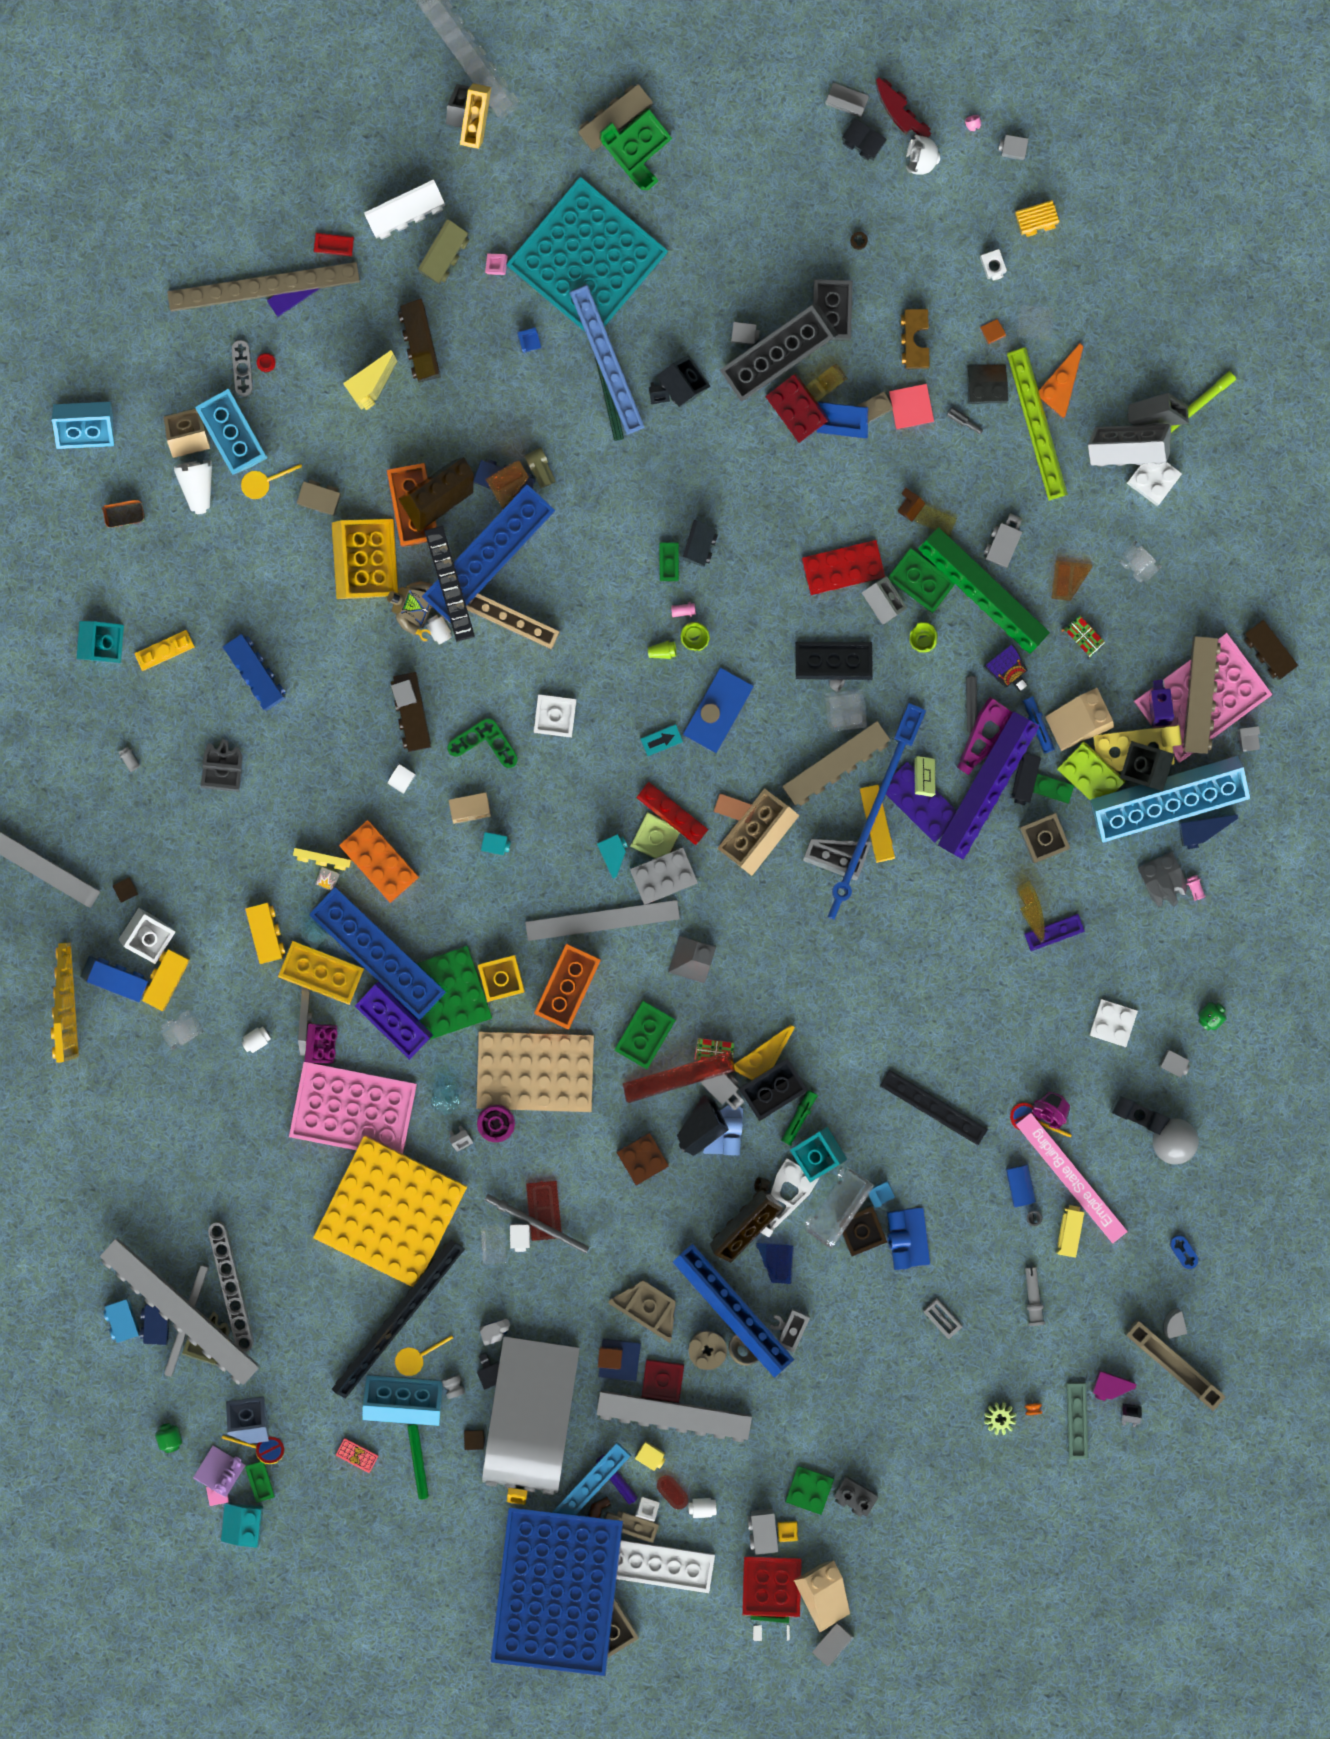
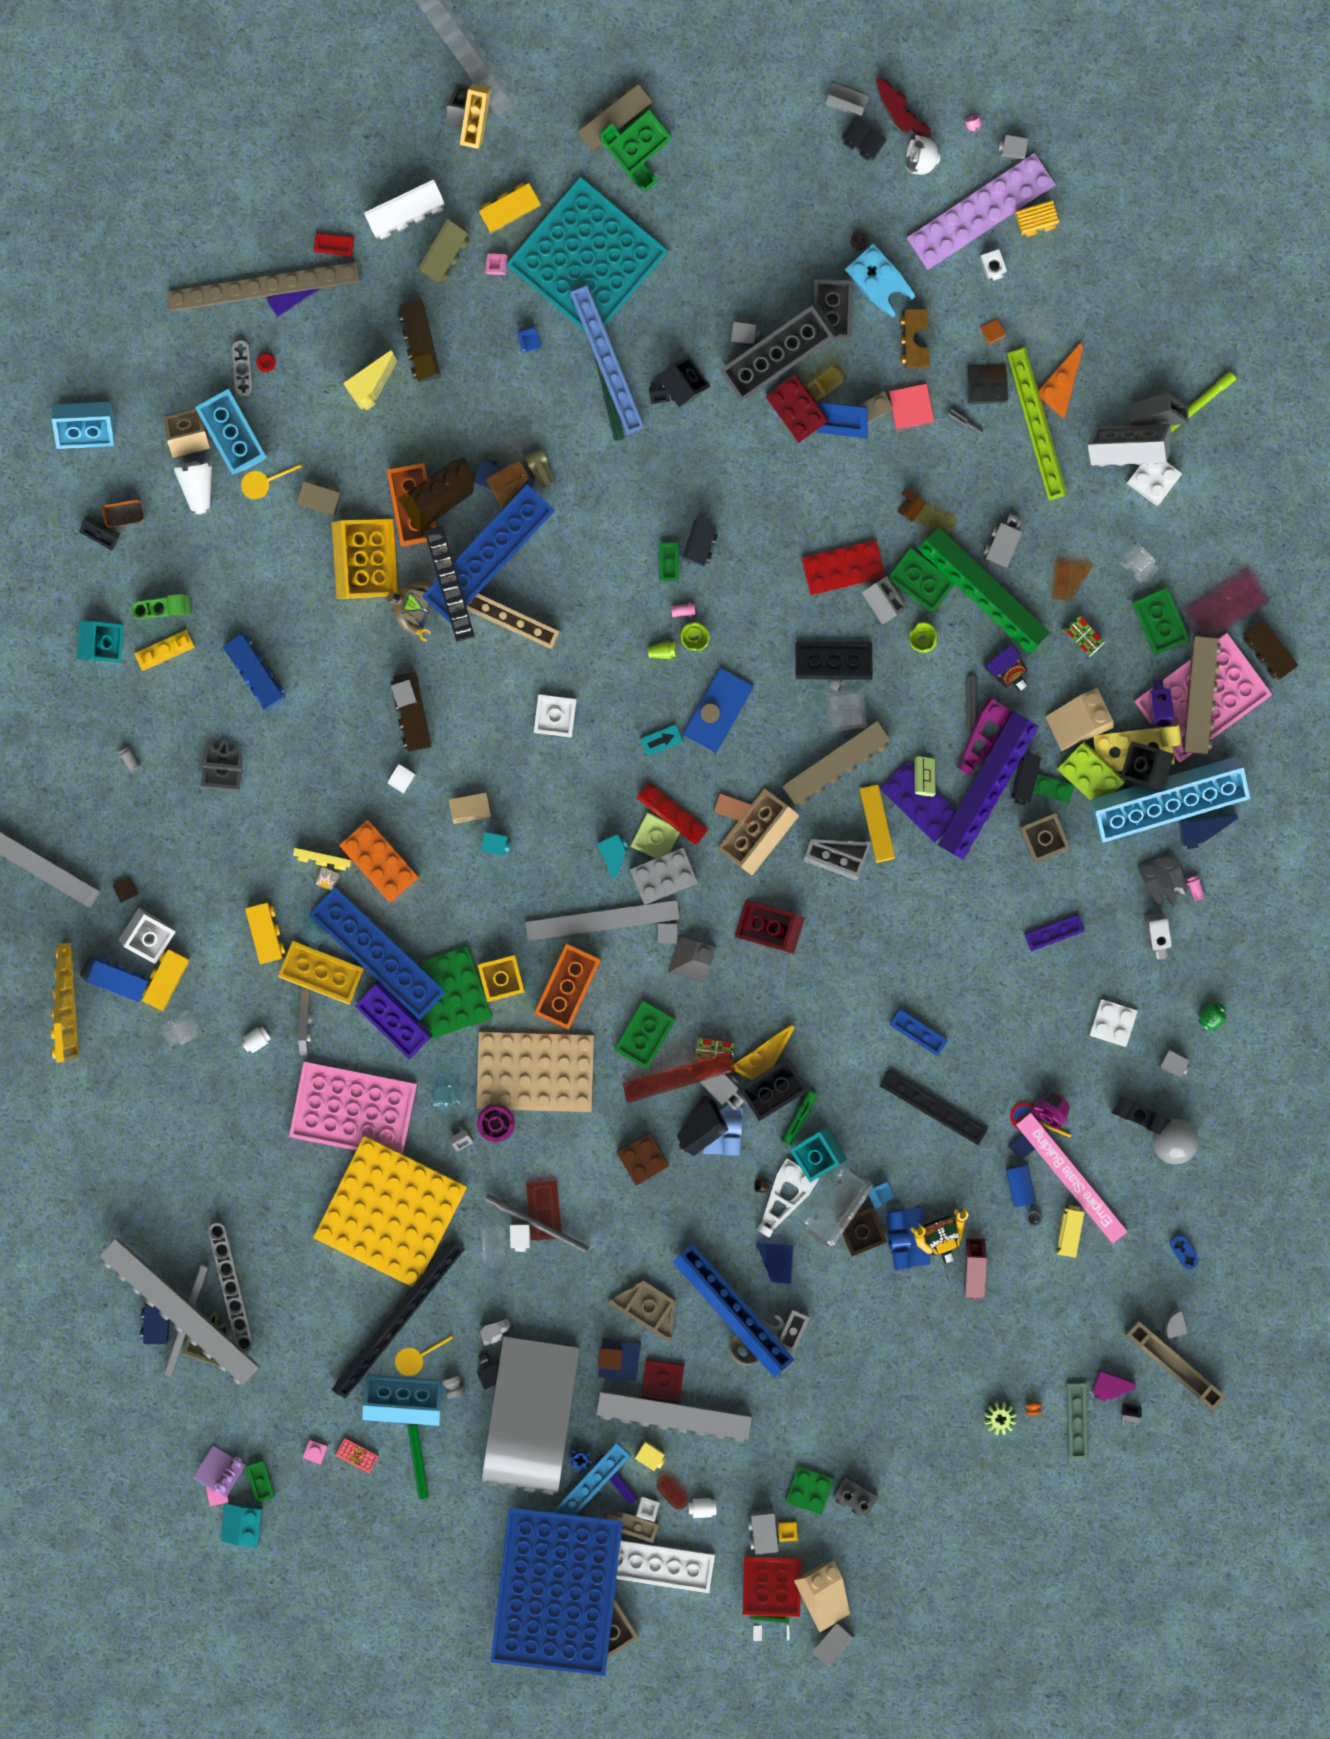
dark azure brick [103,1298,140,1343] -> none
green head [155,1423,183,1453] -> none
piece [222,1435,285,1464] -> none
sand blue slope [226,1397,269,1444] -> none
magenta tile [304,1024,338,1063] -> none
white brick [426,615,452,645] -> none
green beam [447,719,518,768] -> none
dark brown tile [464,1430,484,1450] -> none
yellow tile [507,1488,528,1505] -> none
reddish brown arm [588,1497,611,1518] -> none
dark tan brick [688,1329,727,1370] -> none
dark brown slope [709,1189,784,1263] -> none
blue bar [828,703,926,920] -> none
light grey tile [923,1298,963,1339] -> none
clear yellow slope [1016,881,1045,943] -> none
blue pin [1022,696,1055,754] -> none
light grey pin [1025,1267,1045,1326] -> none
light grey panel [1238,726,1260,752] -> none
none -> black plate [79,515,120,551]
none -> bright green piece [131,594,191,619]
none -> bright pink plate [303,1439,328,1465]
none -> yellow brick [479,183,541,234]
none -> blue gear [568,1447,592,1472]
none -> light grey tile [658,924,677,943]
none -> dark red slope [735,900,805,954]
none -> medium azure brick [844,244,915,318]
none -> blue plate [889,1009,948,1057]
none -> lavender plate [906,153,1055,270]
none -> torso [911,1208,968,1263]
none -> slope [964,1239,987,1299]
none -> dark blue tile [1008,1134,1035,1161]
none -> green plate [1131,588,1190,656]
none -> torso [1144,912,1172,959]
none -> clear pink plate [1184,570,1270,638]

